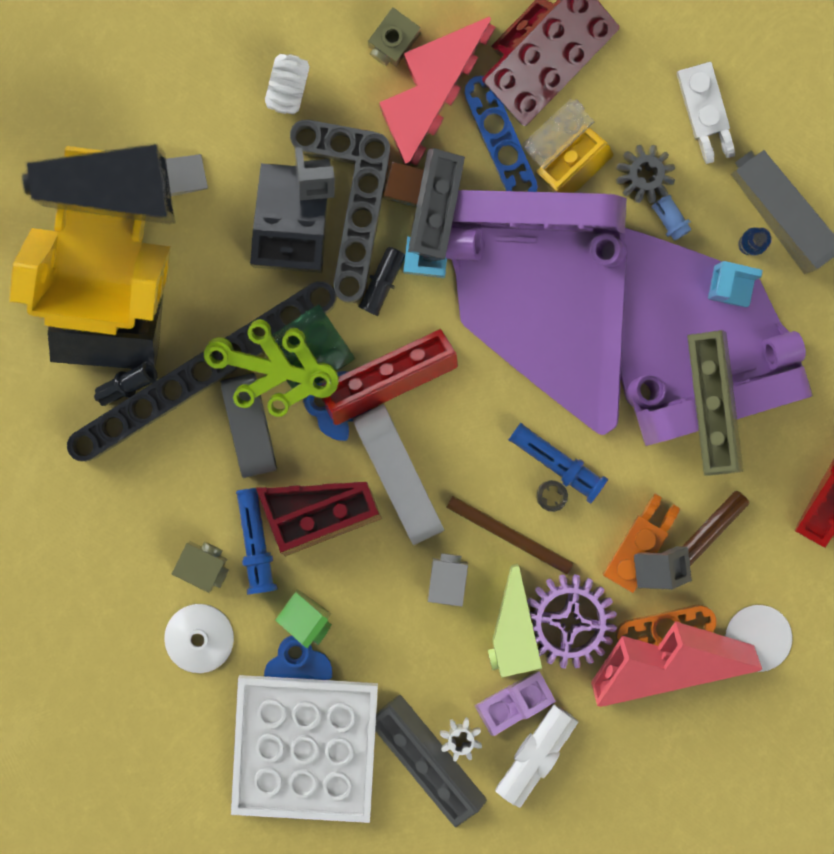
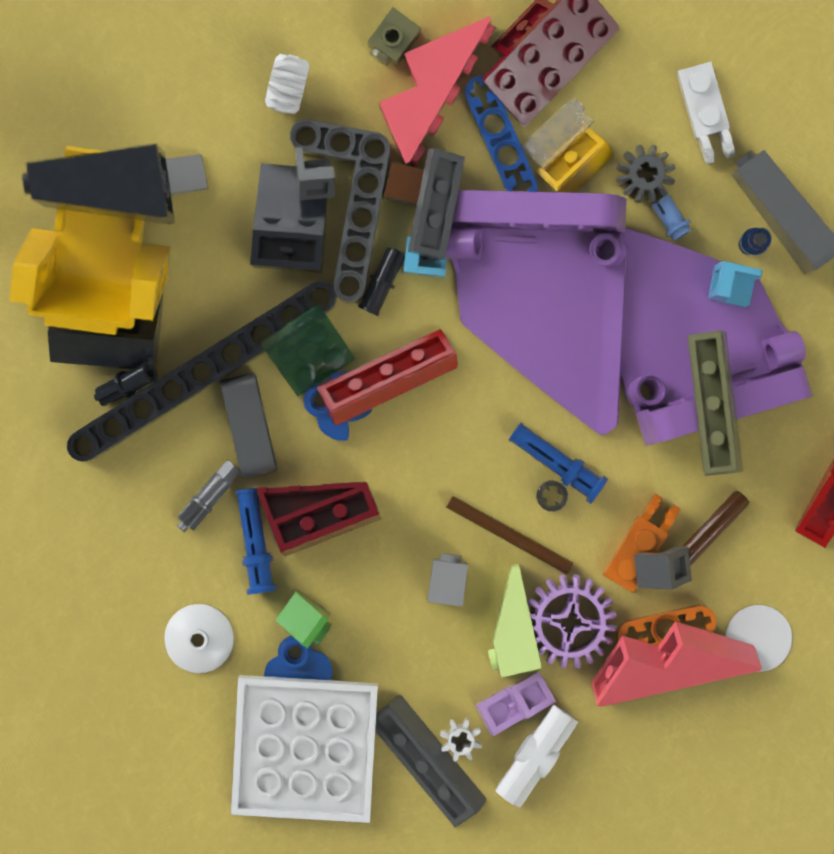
olive brick [172,541,229,593] -> none
lime plant [204,320,339,417] -> none
light grey beam [352,404,445,546] -> none
none -> dark grey piece [177,459,240,532]

